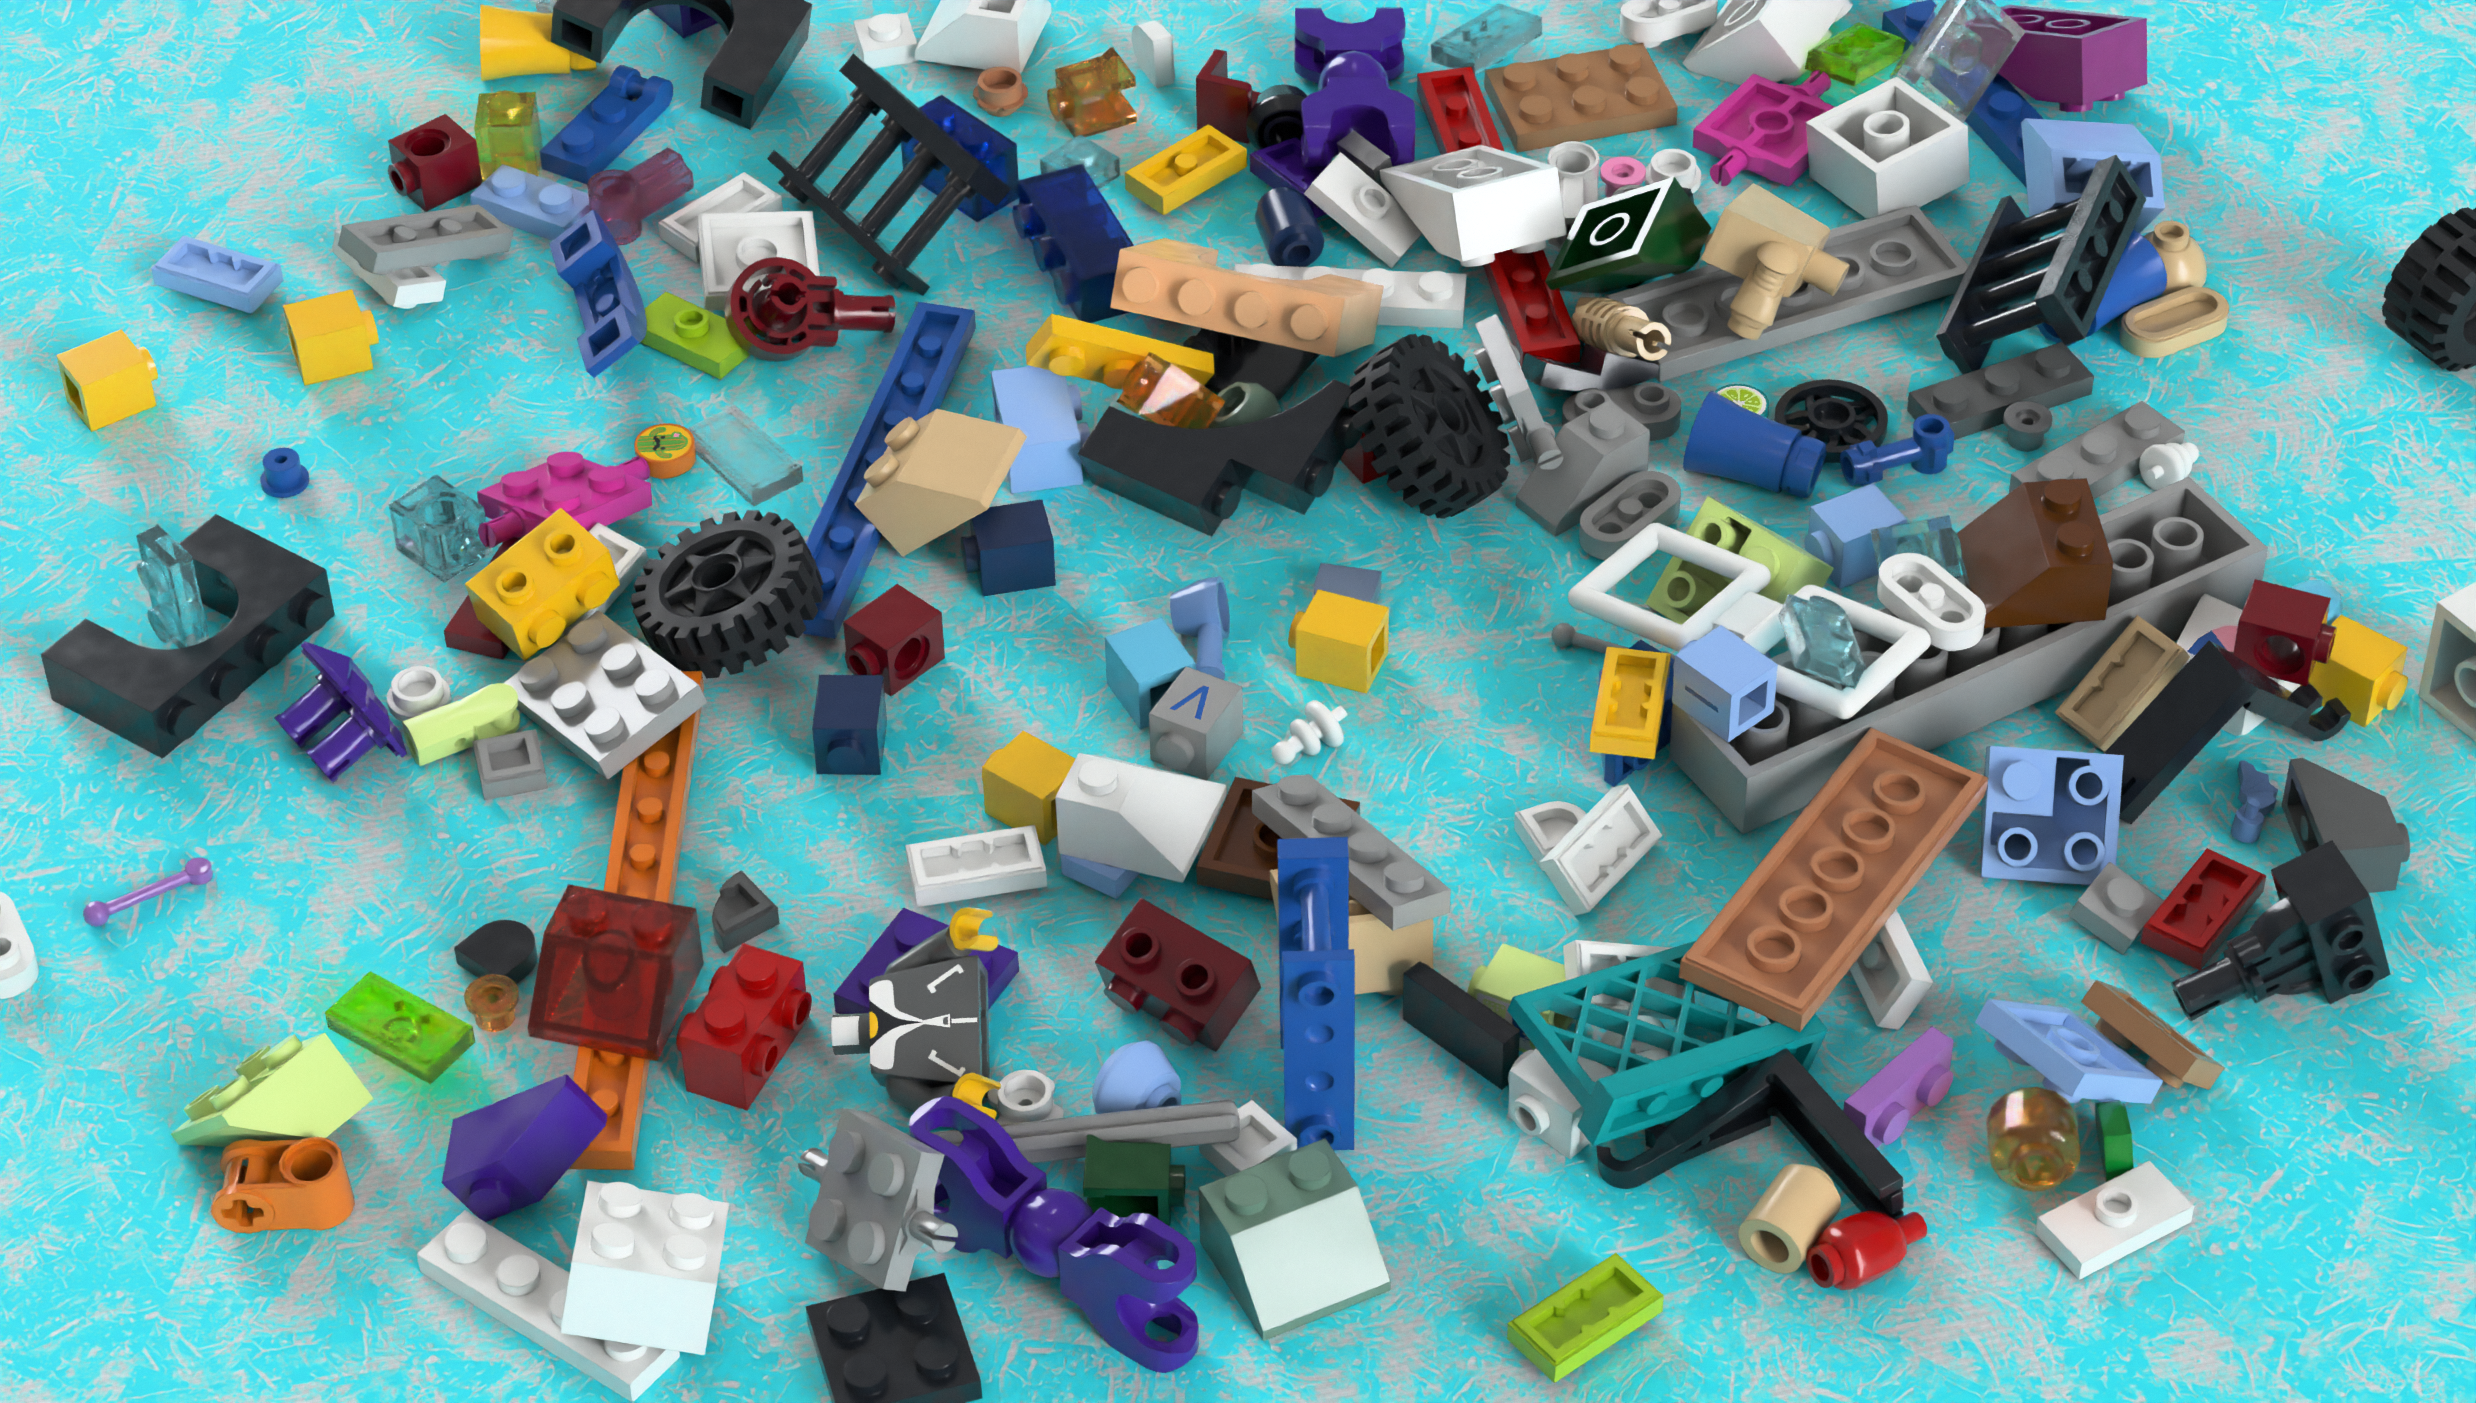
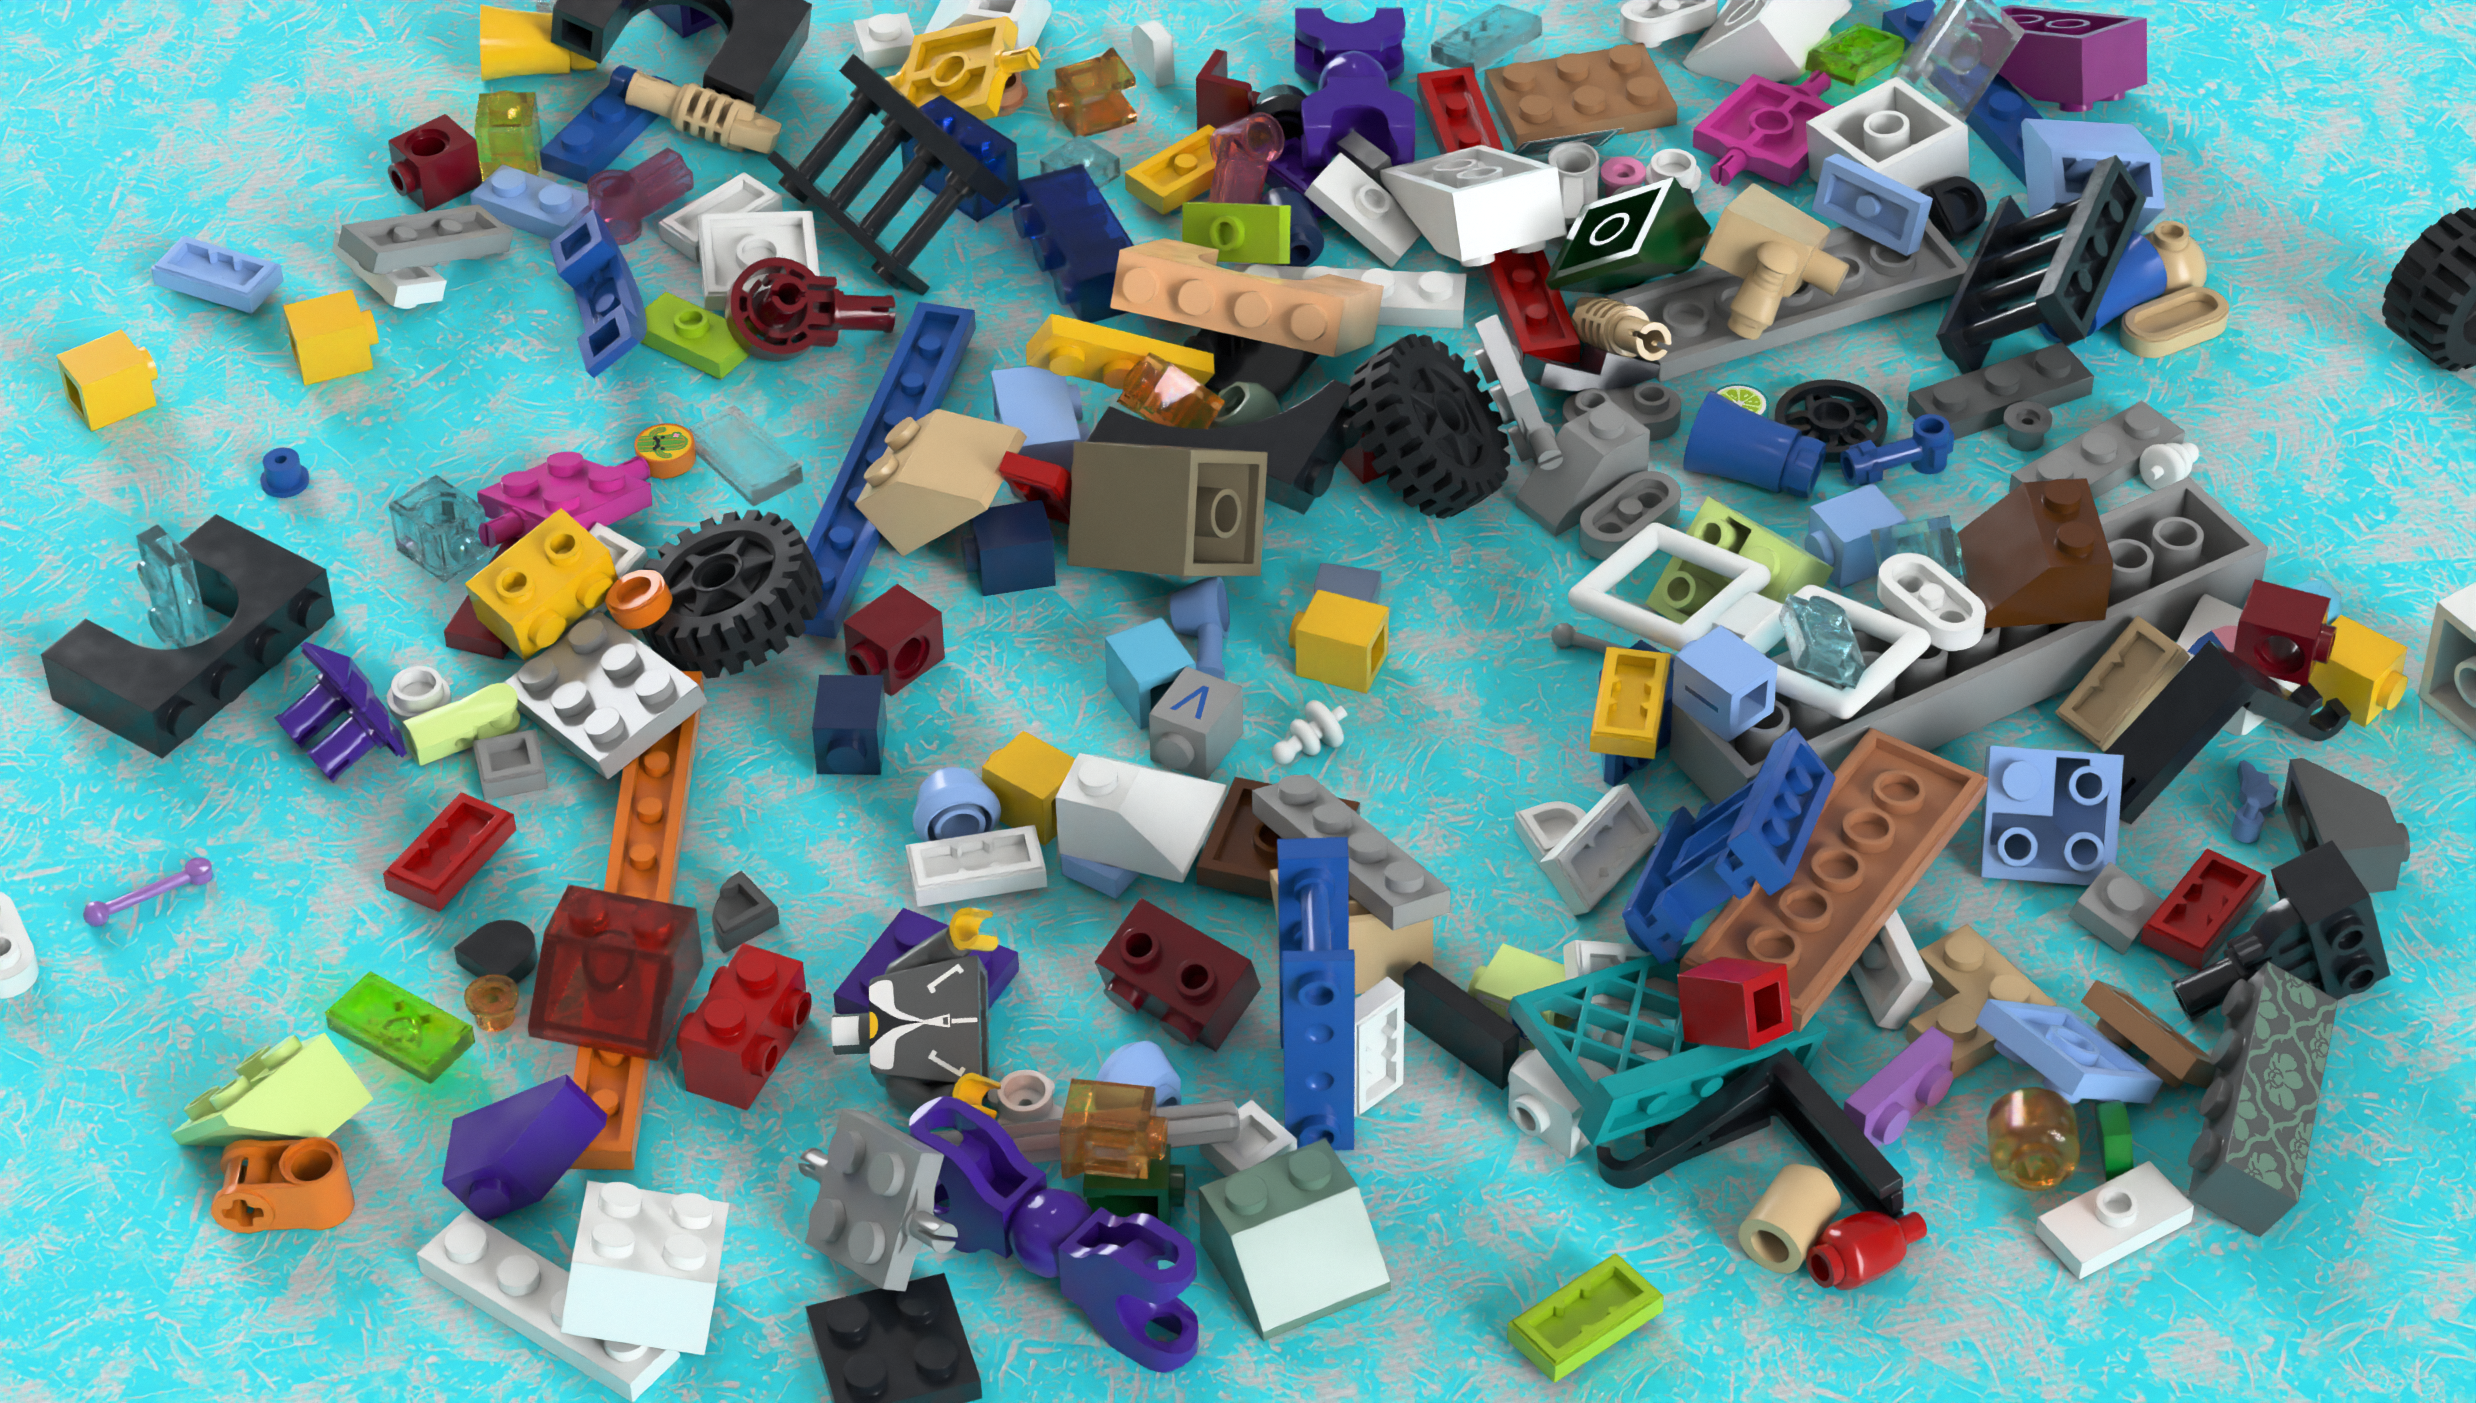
none -> red plate [383,792,516,912]
none -> orange tile [605,570,672,630]
none -> tan hinge [625,70,782,154]
none -> yellow plate [884,16,1041,128]
none -> light blue cone [913,767,1001,842]
none -> red plate [999,451,1072,525]
none -> clear orange window [1059,1078,1168,1179]
none -> dark tan slope [1067,441,1268,576]
none -> lime plate [1182,202,1291,264]
none -> clear pink piece [1208,112,1285,204]
none -> white plate [1354,976,1405,1118]
none -> black sticker [1511,128,1624,157]
none -> blue fence [1622,727,1836,966]
none -> red brick [1677,957,1793,1050]
none -> light blue plate [1811,153,1933,256]
none -> tan plate [1906,924,2057,1079]
none -> black tile [1921,176,1987,242]
none -> dark grey brick [2187,962,2338,1237]

